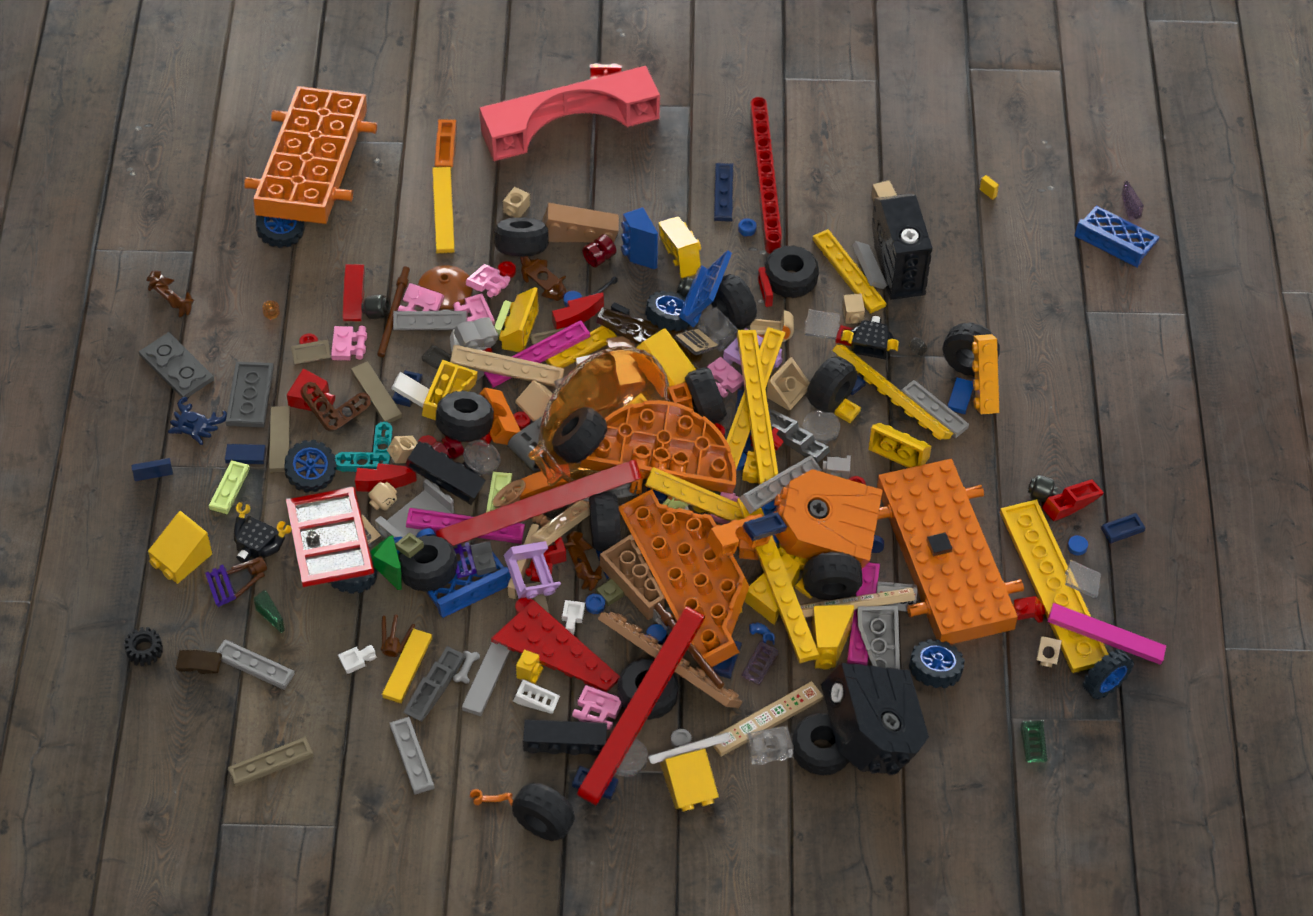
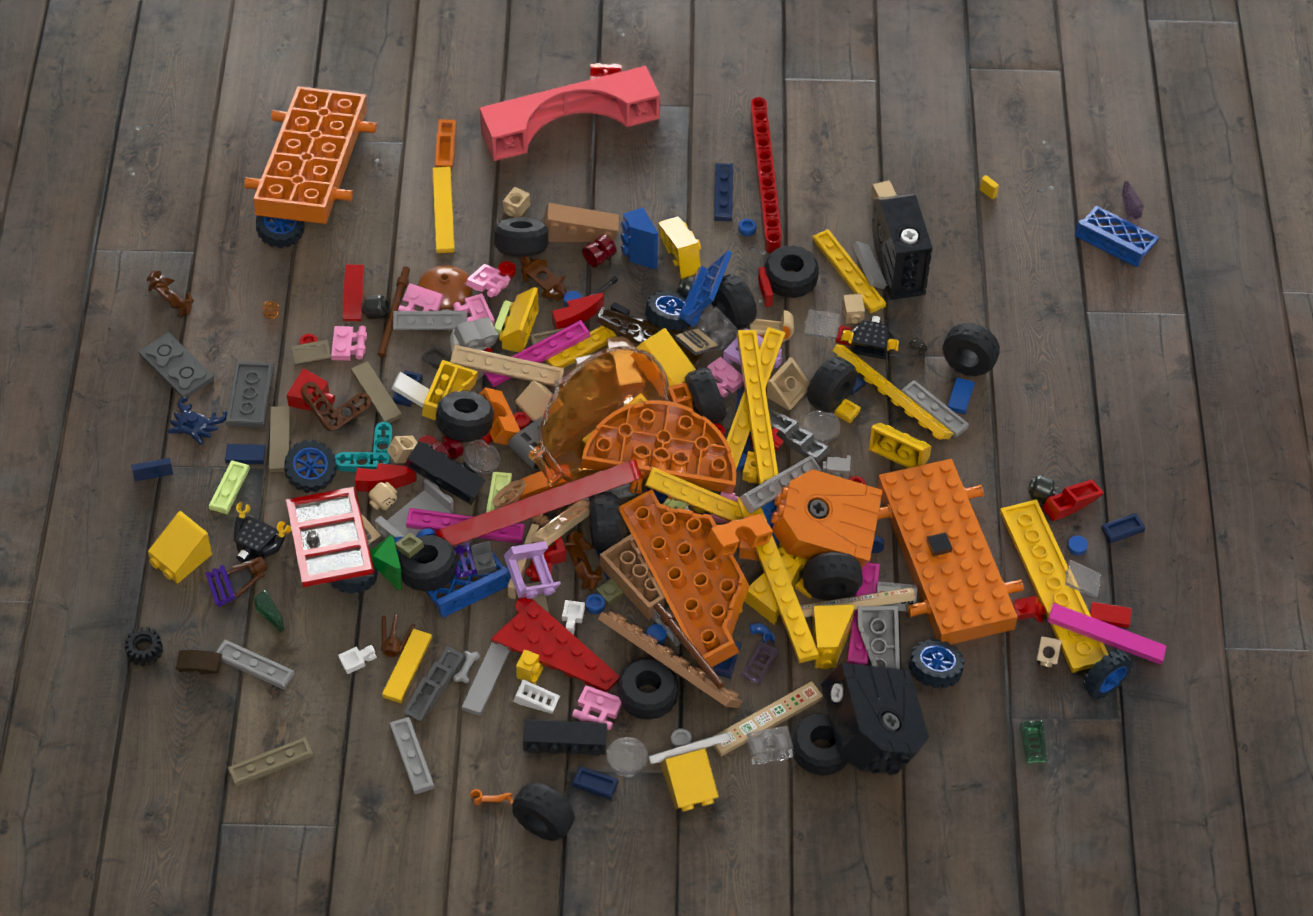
black tyre [552,407,607,464] -> none
red beam [577,606,705,805] -> none
dark blue tile [743,512,787,541] -> none
light orange brick [972,334,999,414] -> none
none -> red tile [1090,602,1132,628]

